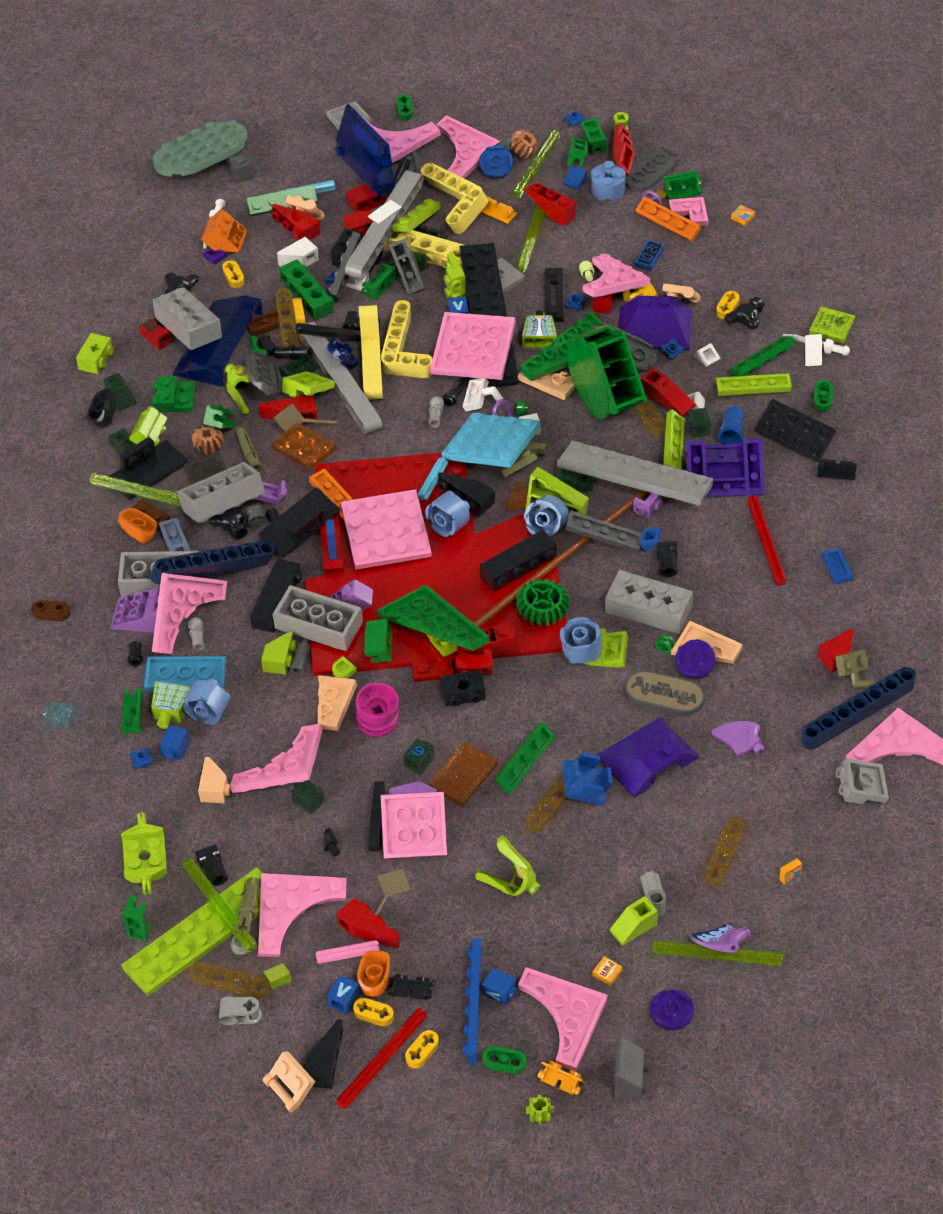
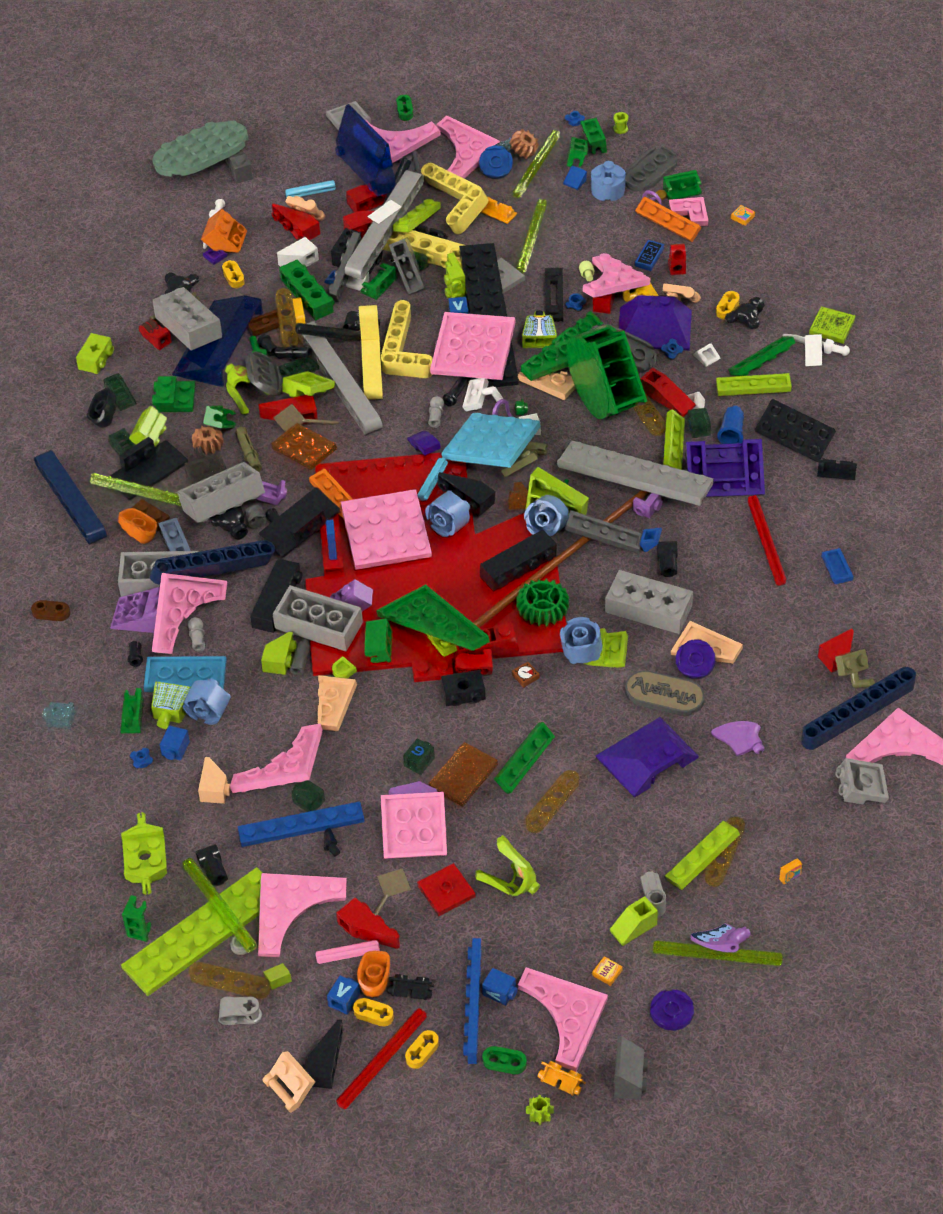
olive pin [236,877,261,933] -> none
plate [246,185,317,216] -> none
clear blue plate [327,337,361,370] -> none
dark pink wheel [356,683,399,737] -> none
black beam [369,781,385,851] -> none
red slope [525,182,577,226] -> none
clear green slope [554,467,593,491] -> none
blue panel [562,752,613,805] -> none
red slope [613,123,635,176] -> none
green bush [655,634,675,654] -> none
green plate [813,380,833,412] -> none
none -> dark blue beam [34,450,107,545]
none -> blue plate [238,801,365,847]
none -> dark purple slope [407,431,441,455]
none -> red plate [417,863,476,916]
none -> tile [512,662,540,688]
none -> lime plate [665,821,740,890]
none -> red leg [668,244,686,275]

